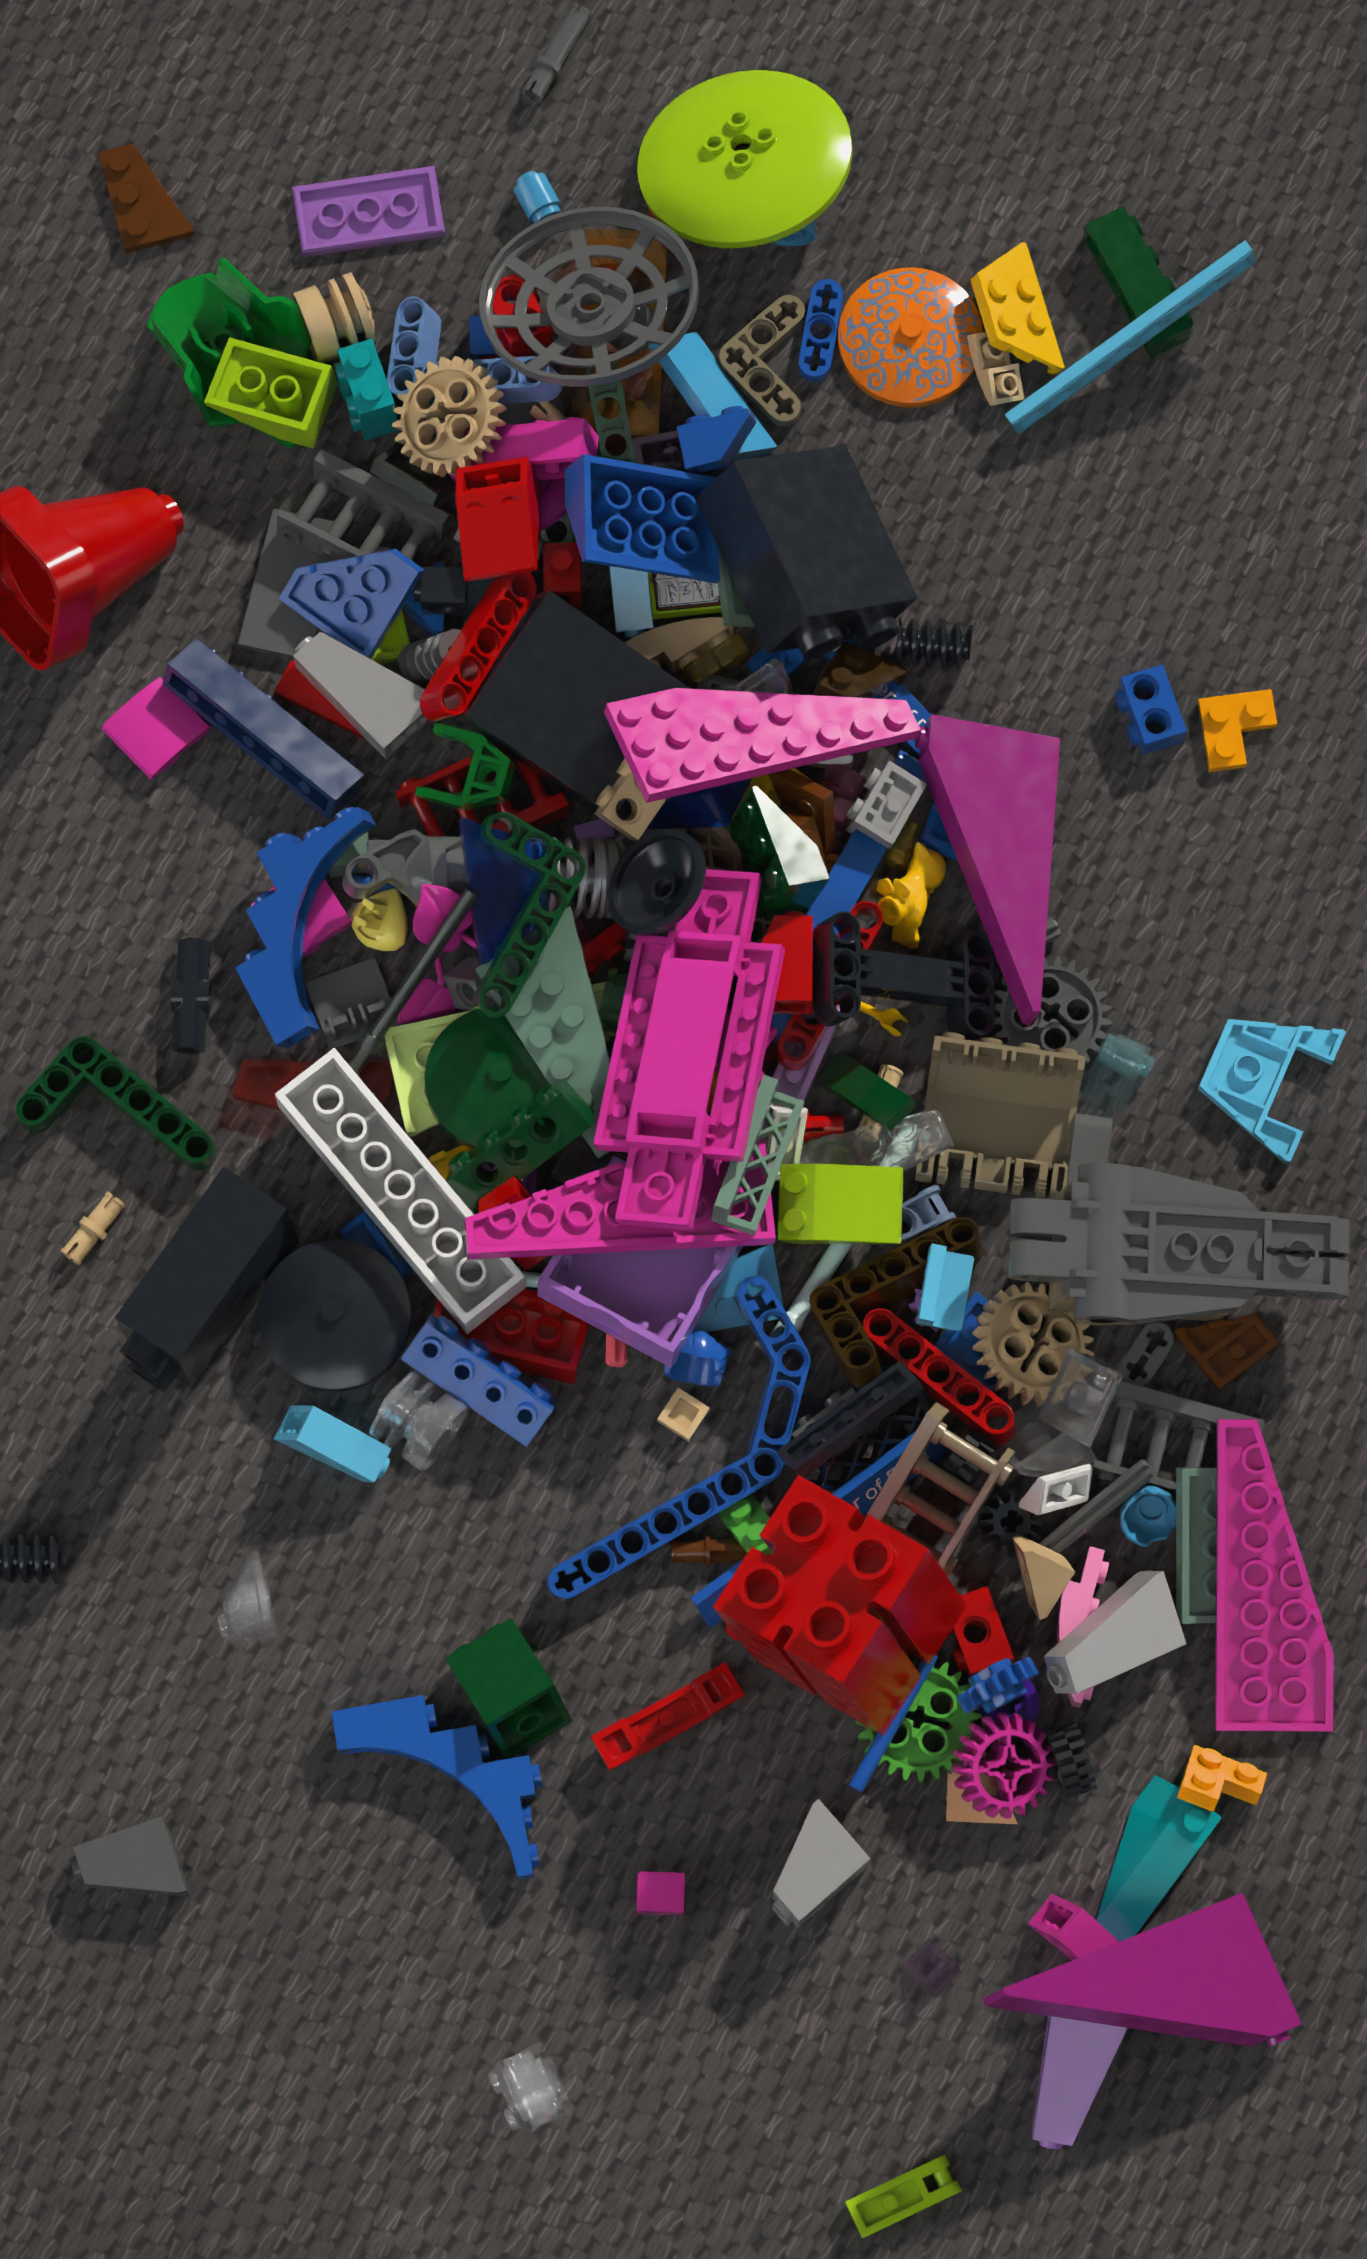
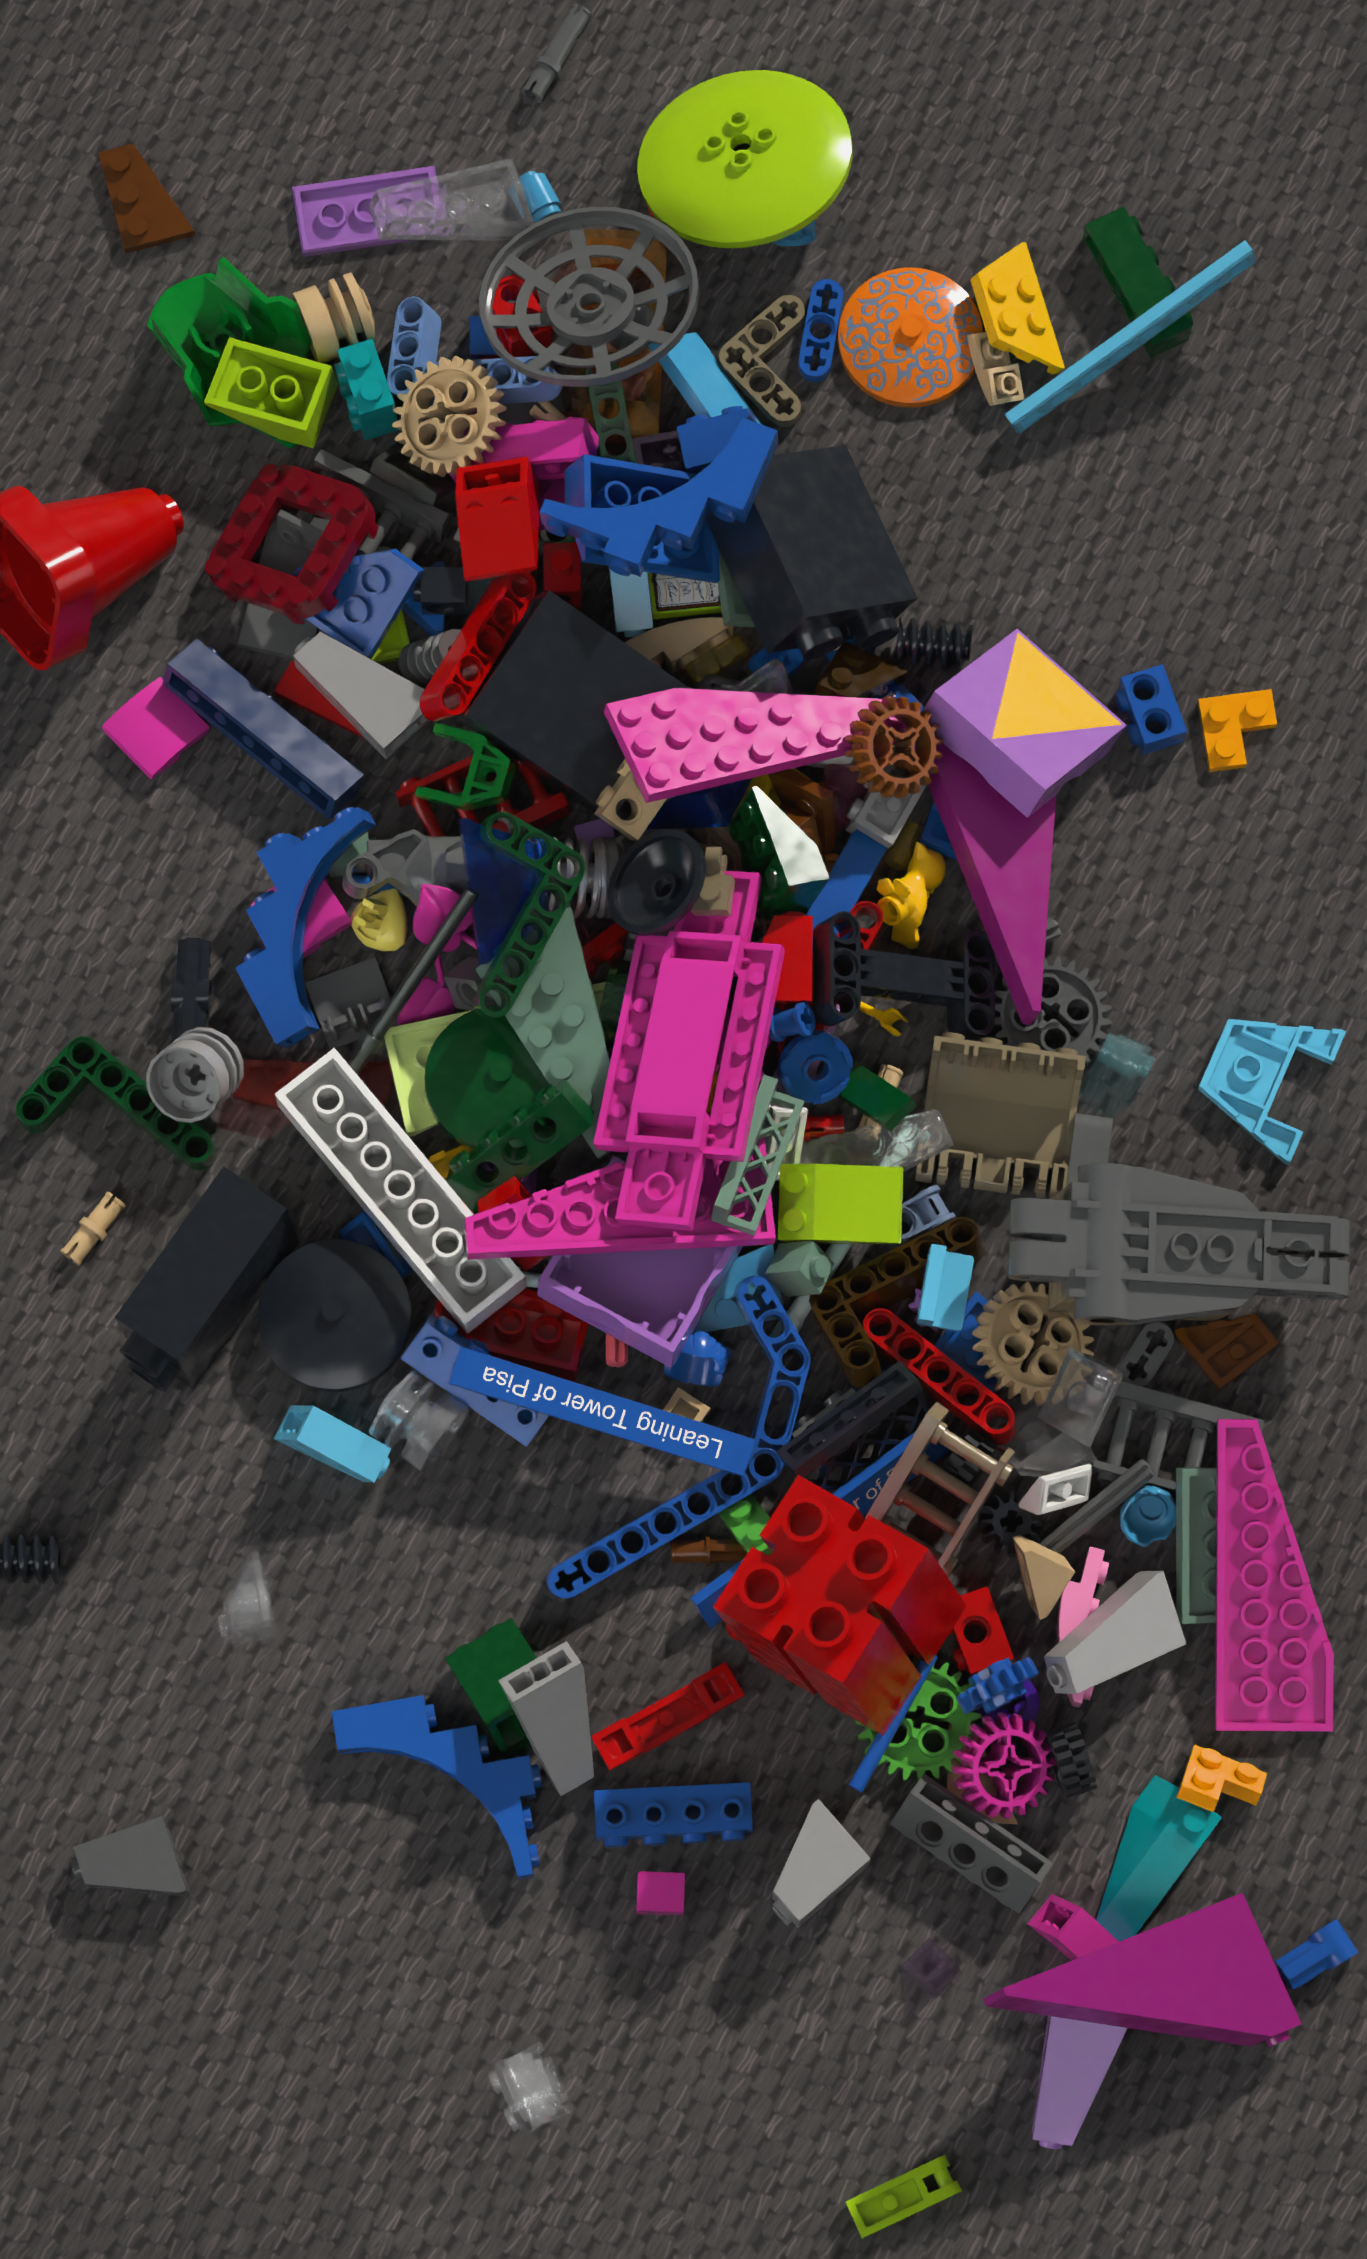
none -> light grey wheel [146,1027,244,1123]
none -> dark red plate [205,464,379,624]
none -> clear wedge [369,158,534,241]
none -> blue tile [449,1346,755,1477]
none -> light grey slope [498,1641,594,1796]
none -> blue arch [540,417,778,577]
none -> blue brick [594,1782,753,1848]
none -> dark tan plate [691,847,735,916]
none -> sand green brick [765,1240,834,1297]
none -> blue bush [769,1002,815,1042]
none -> blue tile [778,1030,853,1105]
none -> dark orange gear [844,696,944,798]
none -> dark grey brick [890,1774,1054,1914]
none -> medium lavender tile [922,629,1127,818]
none -> blue piece [1274,1919,1359,1990]

